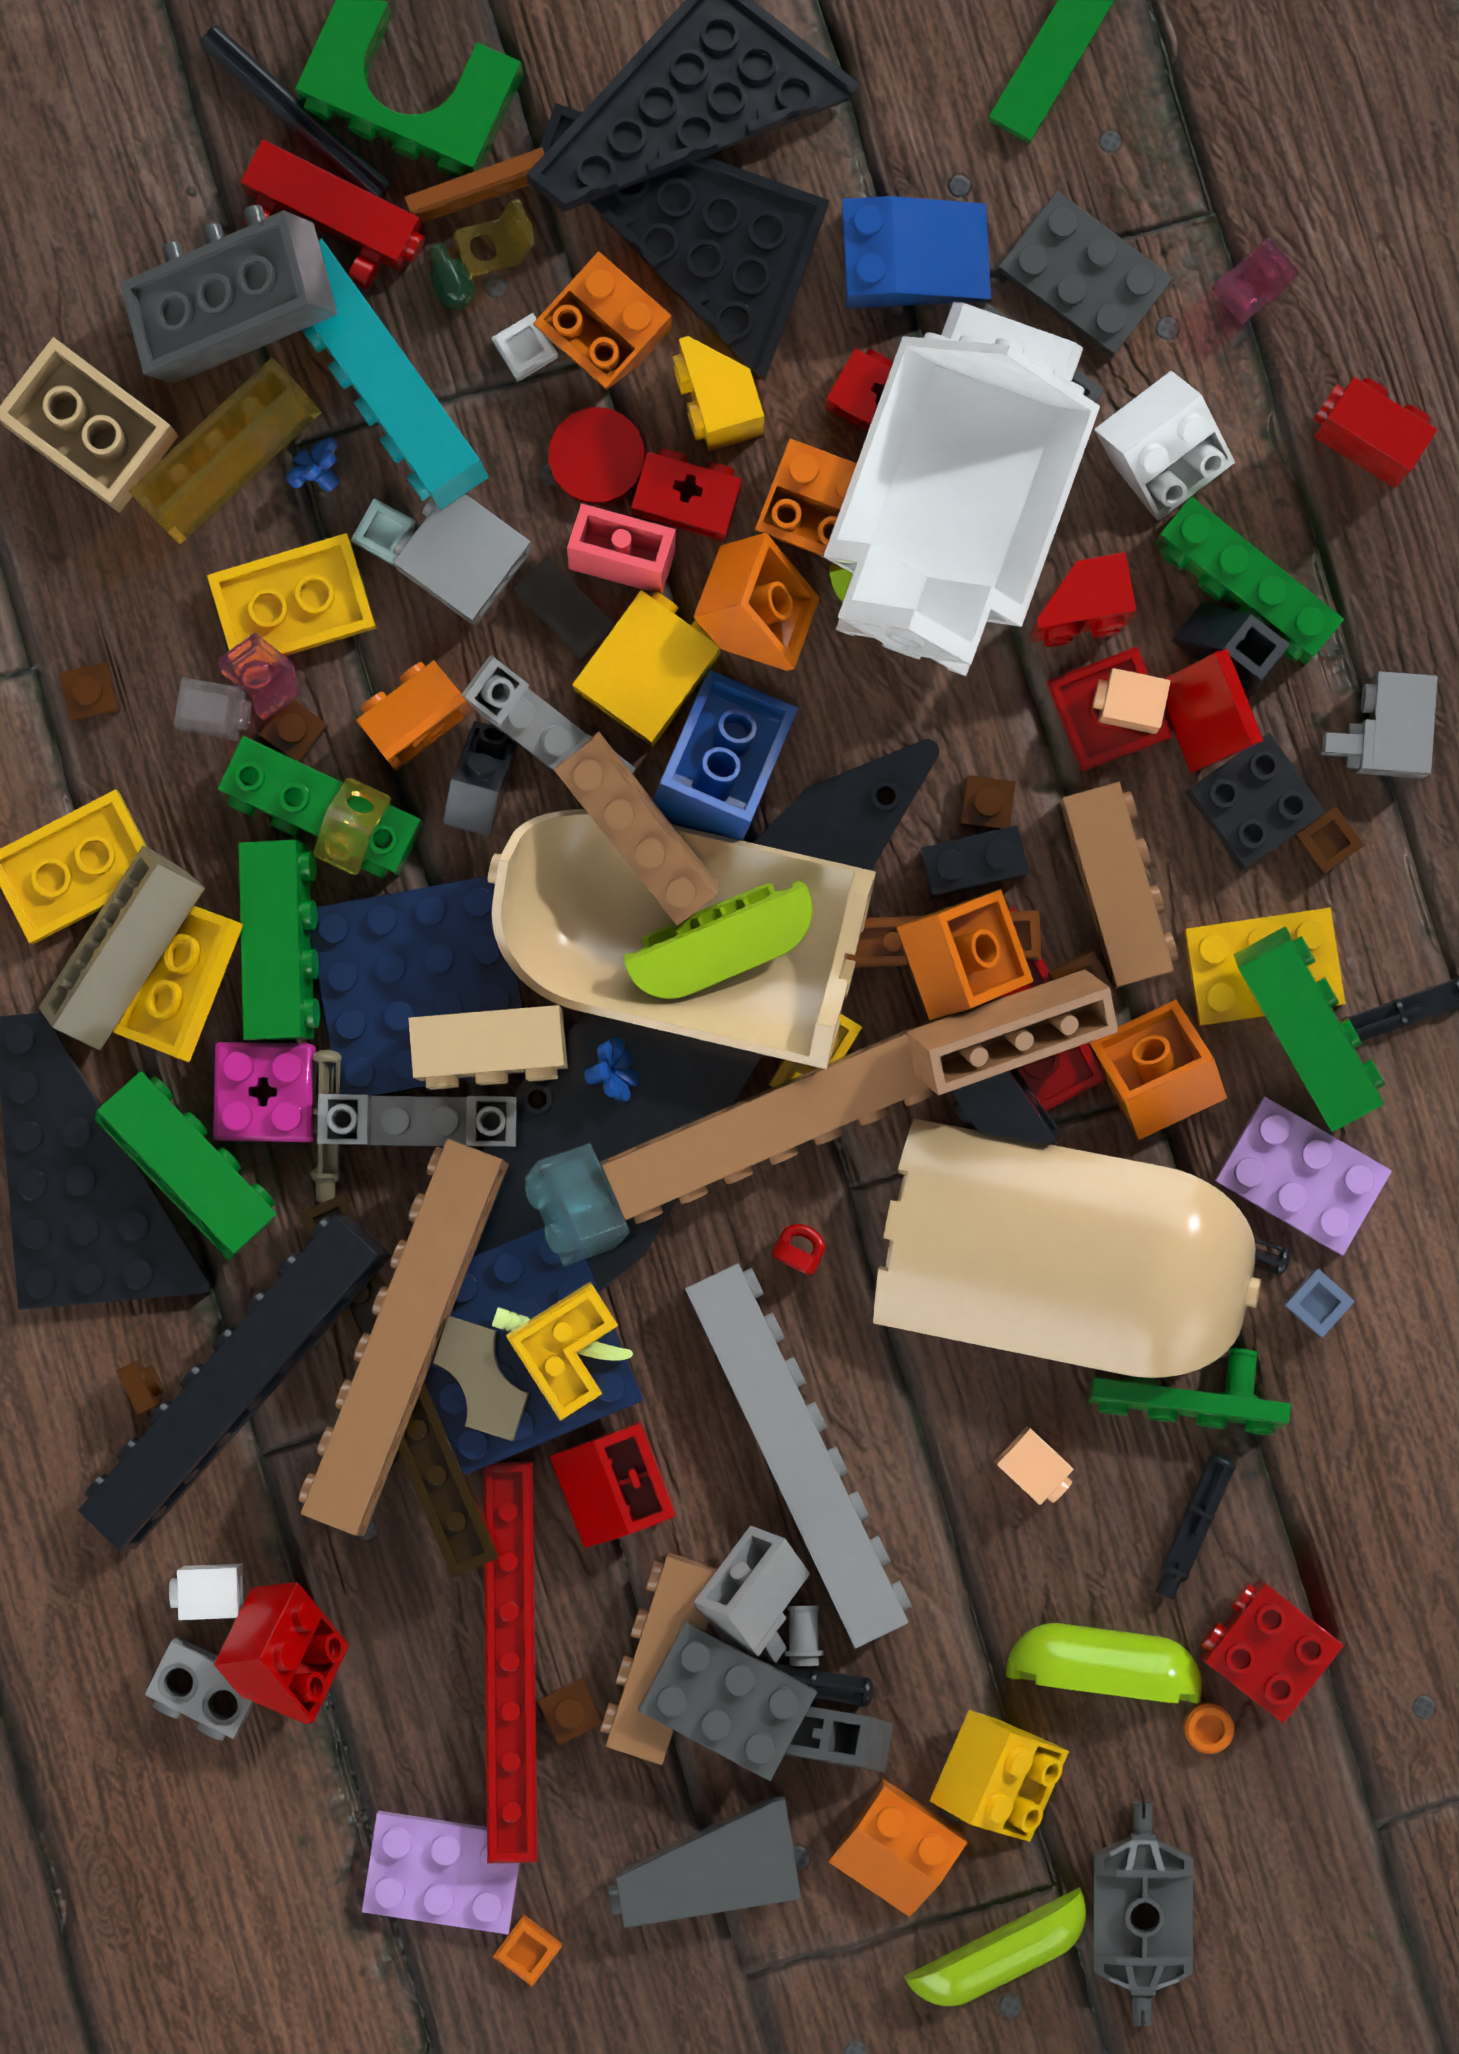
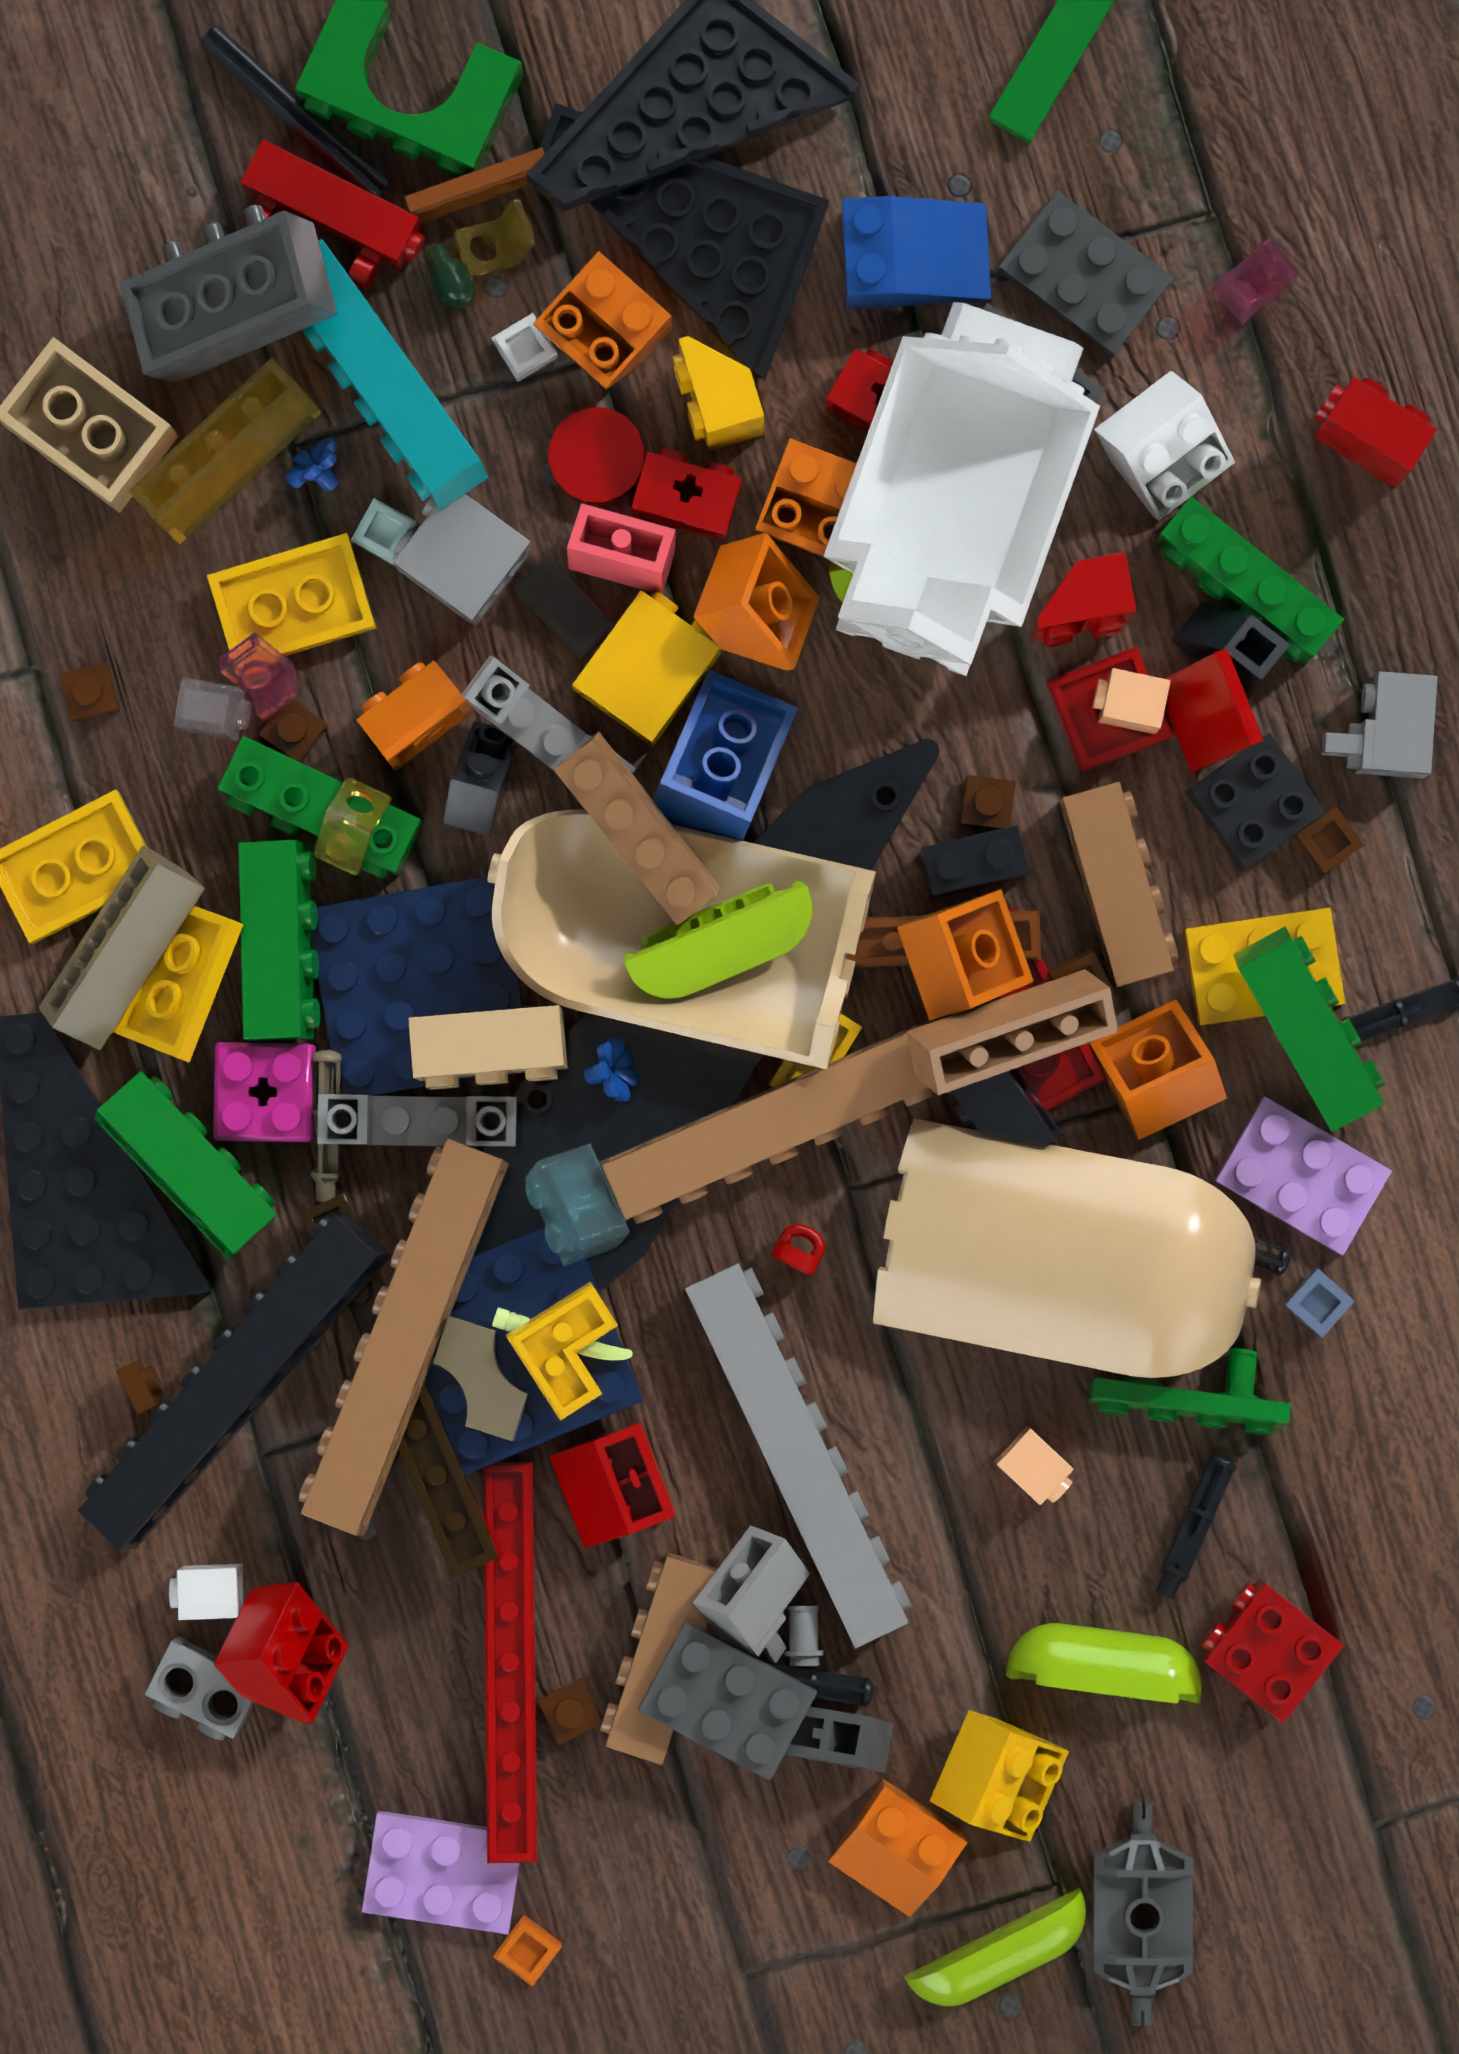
dark grey slope [609,1793,801,1928] -> none
orange tile [1183,1702,1234,1754] -> none

